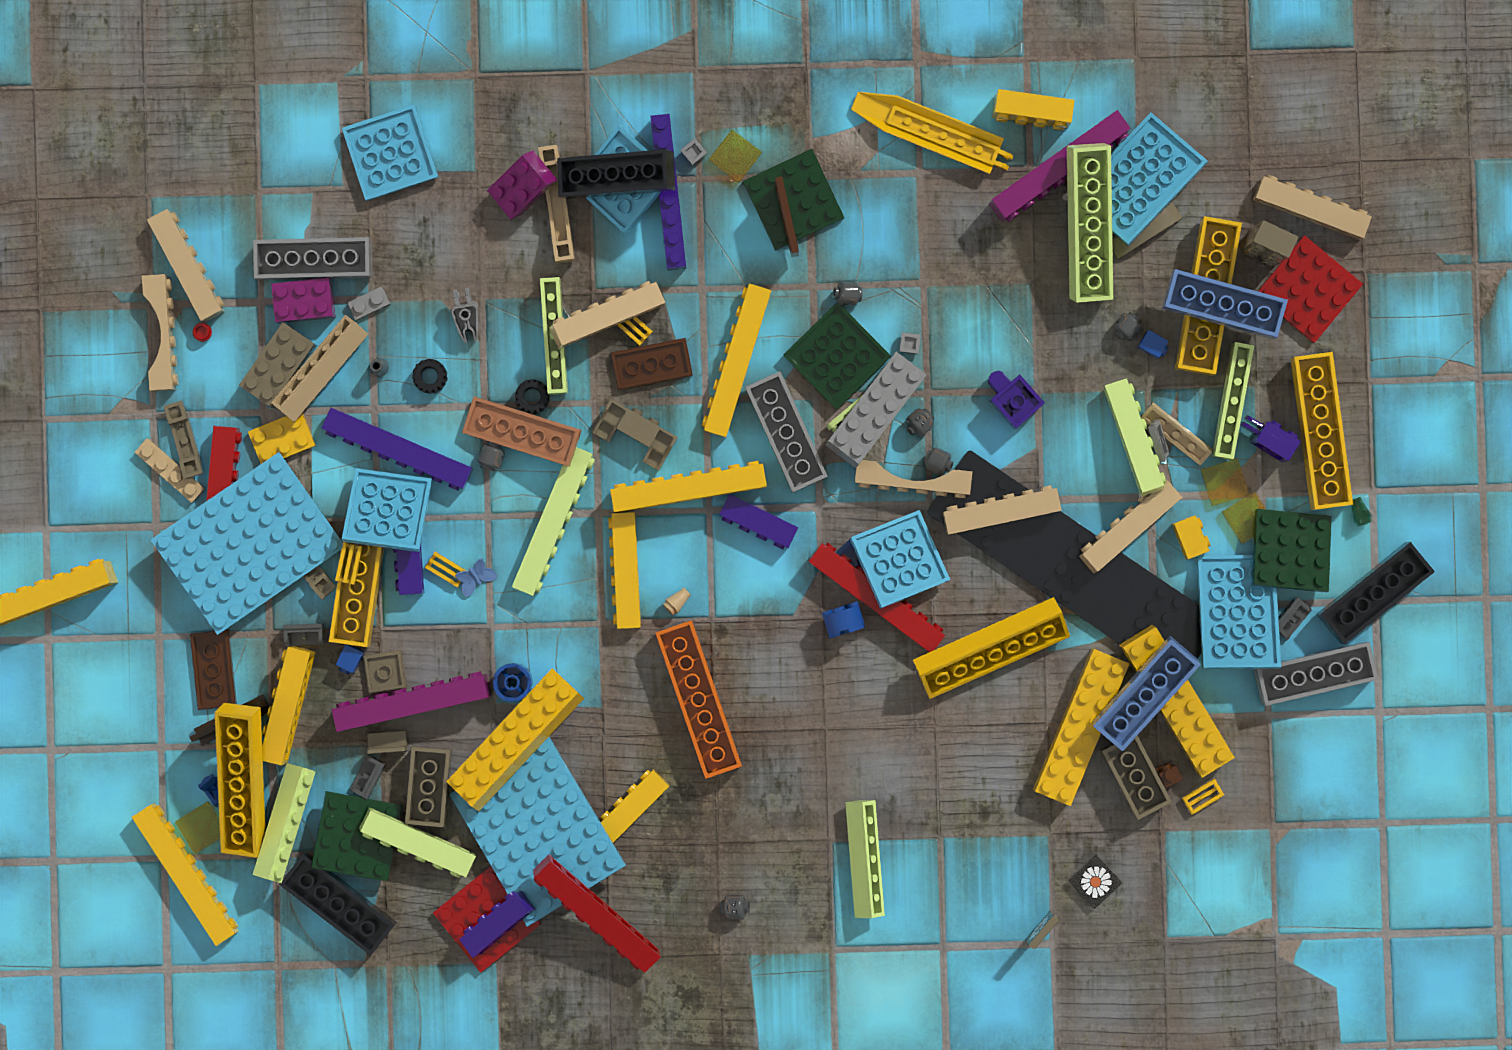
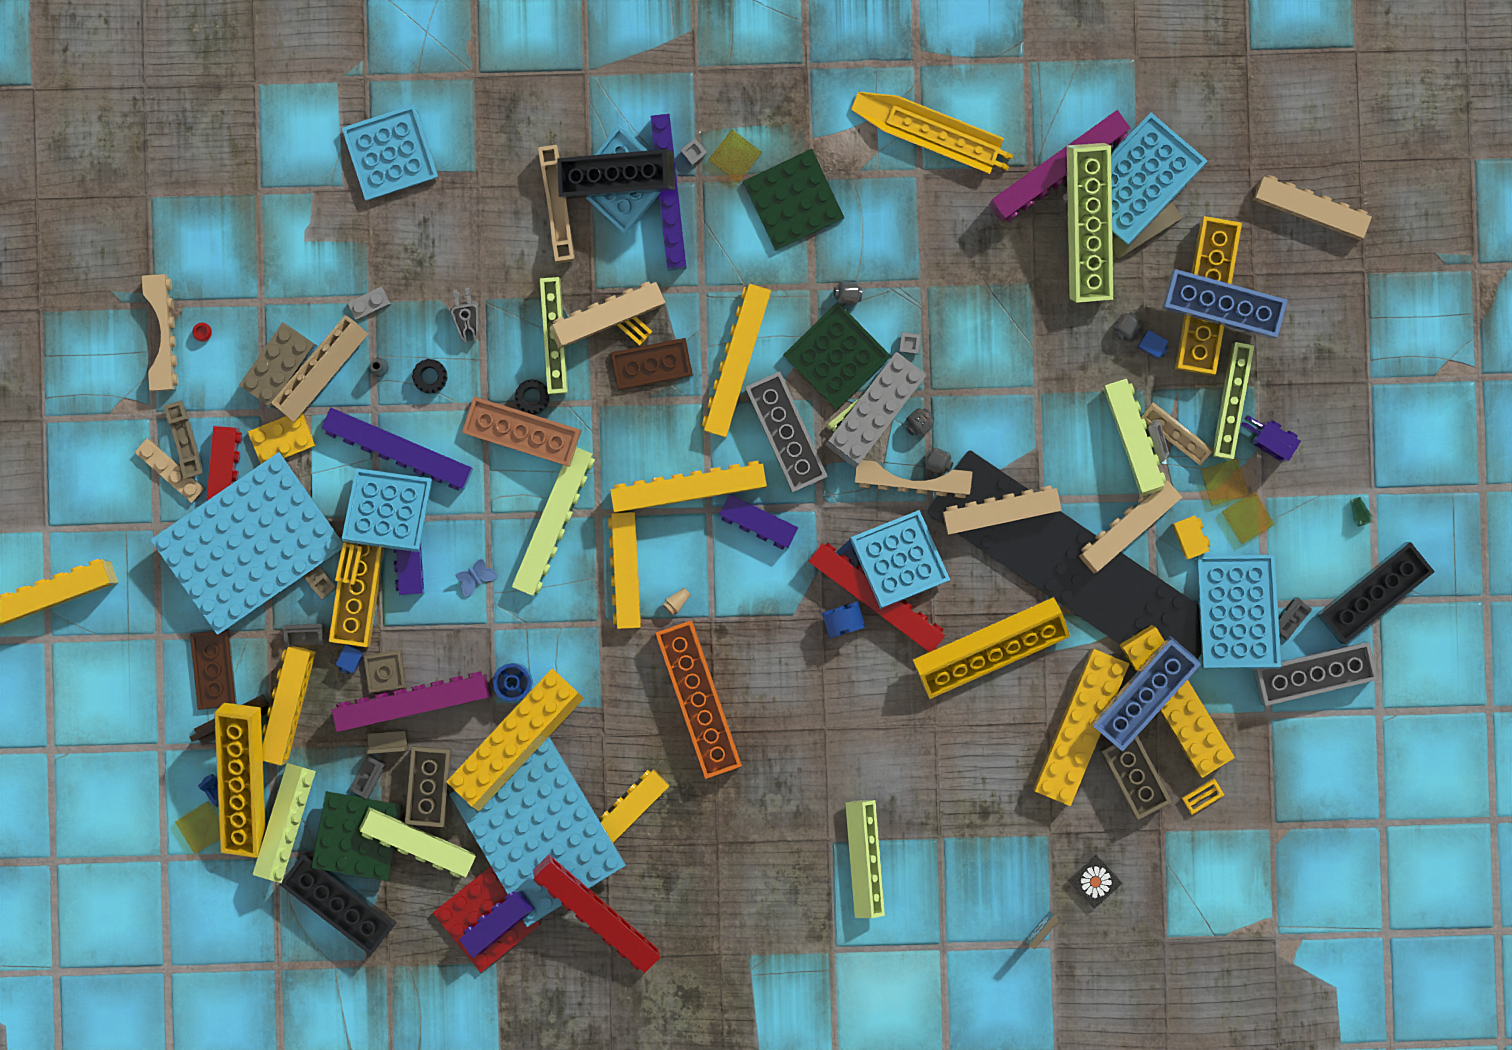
yellow brick [132,803,238,946] -> none
tan brick [147,209,225,323] -> none
light grey brick [253,237,373,281] -> none
magenta brick [271,278,336,324] -> none
yellow tile [425,551,467,588] -> none
dark grey head [477,442,505,472] -> none
magenta brick [487,151,557,220] -> none
dark tan bracket [592,399,678,471] -> none
dark grey head [721,895,750,920] -> none
reddish brown tile [775,176,799,257] -> none
dark purple brick [988,371,1045,430] -> none
yellow brick [992,89,1075,131] -> none
reddish brown brick [1155,761,1183,788] -> none
dark tan brick [1241,220,1299,267] -> none
dark green plate [1252,509,1332,593] -> none
red plate [1257,235,1363,343] -> none
yellow brick [1290,352,1353,510] -> none

